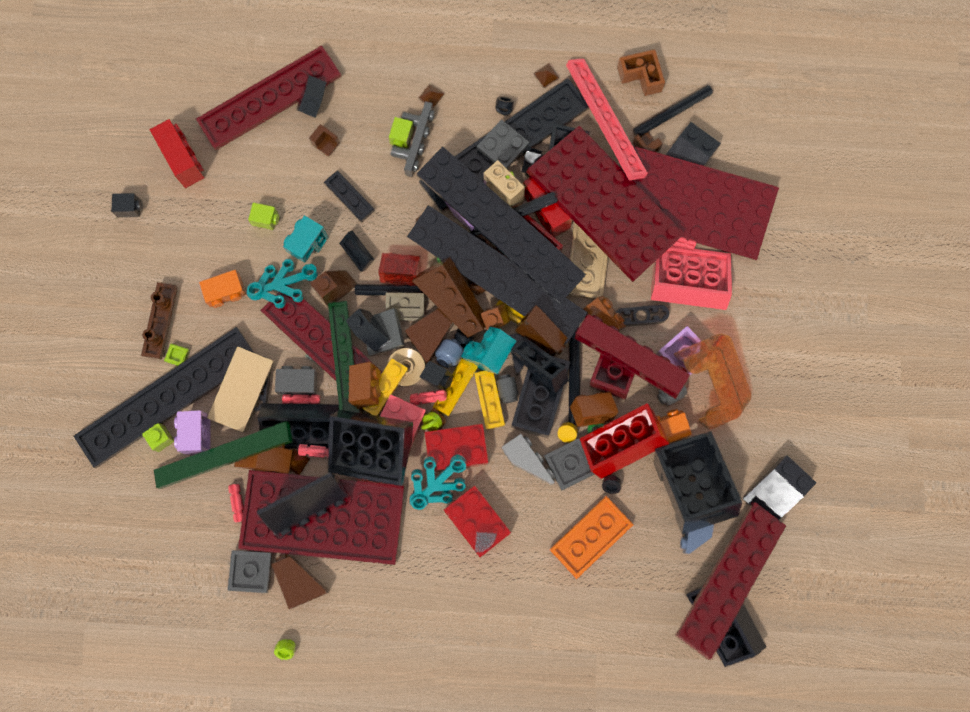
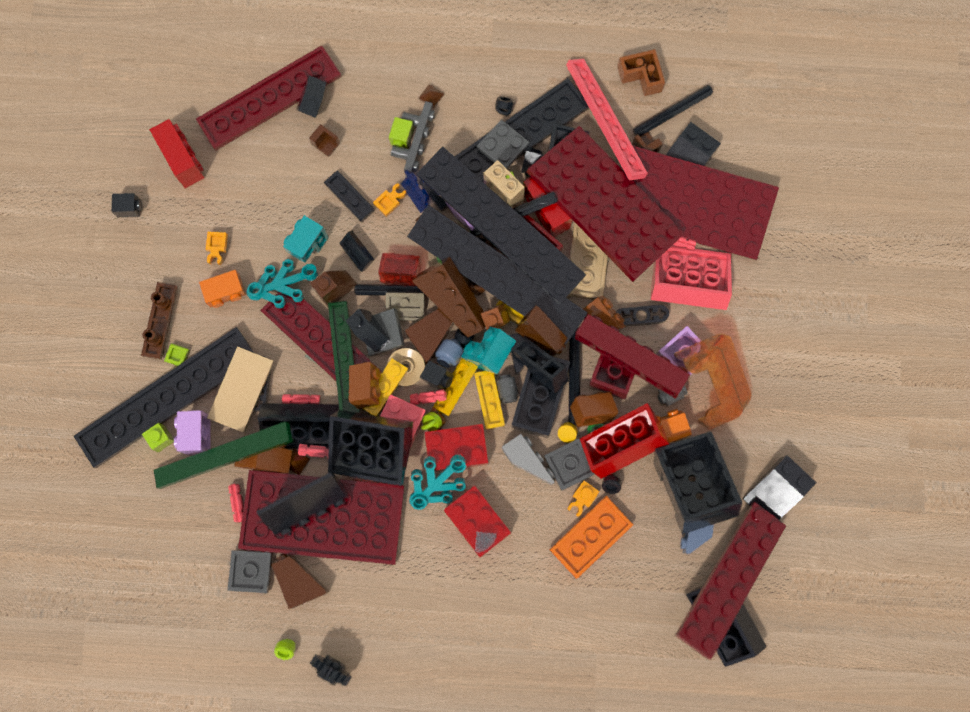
lime brick [248,203,279,230] -> none
dark grey brick [275,366,318,395] -> none
reddish brown slope [534,64,559,88] -> none
none -> light orange plate [206,231,228,265]
none -> black gear [310,654,352,686]
none -> light orange plate [373,183,407,217]
none -> clear blue piece [400,170,430,213]
none -> light orange plate [567,480,600,517]

